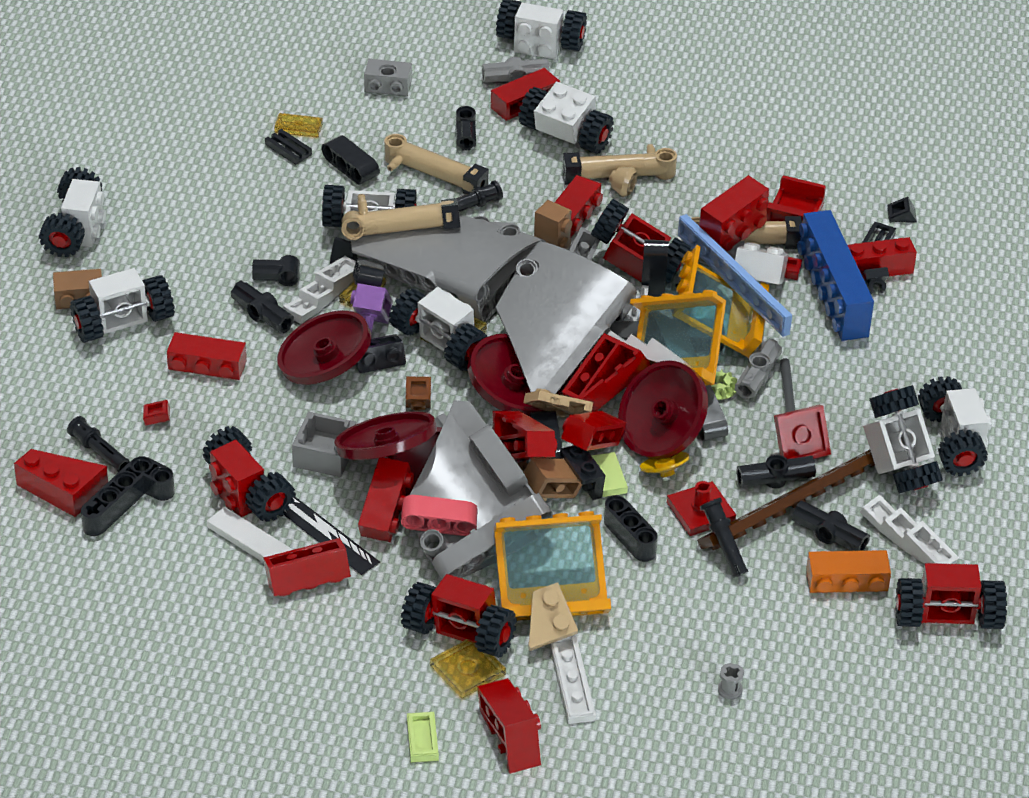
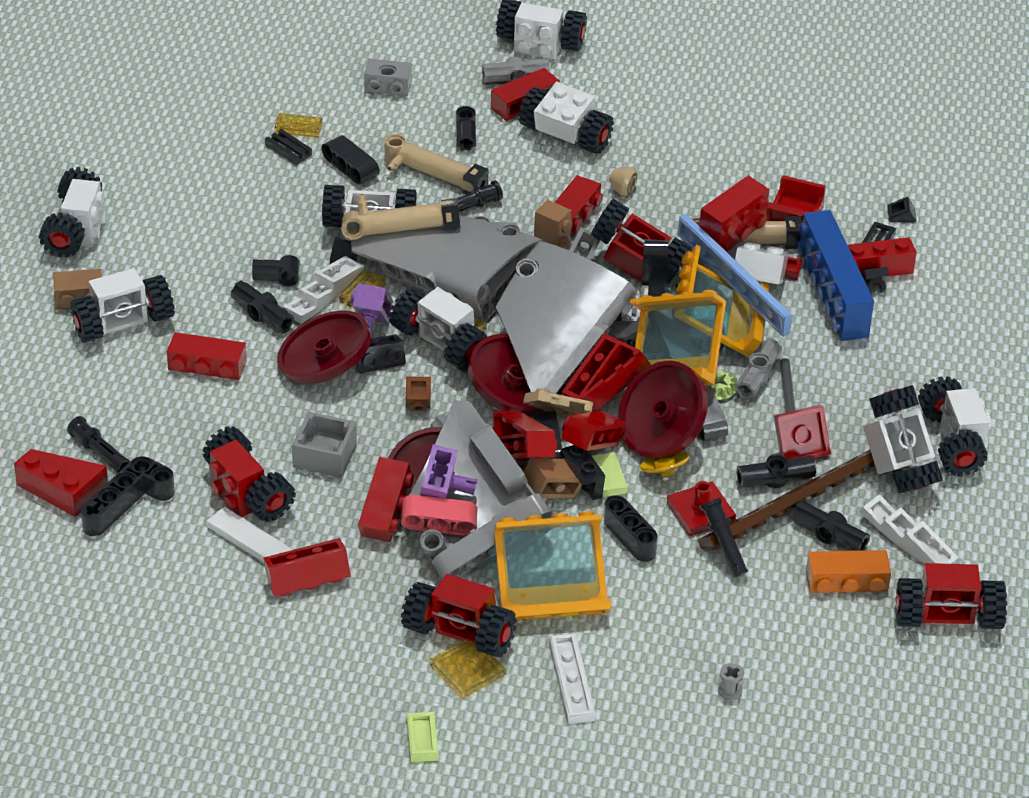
red tile [143,400,170,426] -> none
black sticker [283,497,380,575] -> none
dark red dish [334,412,437,460] -> none
black beam [352,258,384,287] -> none
red wedge [477,678,541,774] -> none
tan wing [528,582,578,651] -> none
tan piece [562,144,677,185] -> none
white slope [607,330,693,368] -> none
none -> medium lavender brick [420,444,478,498]

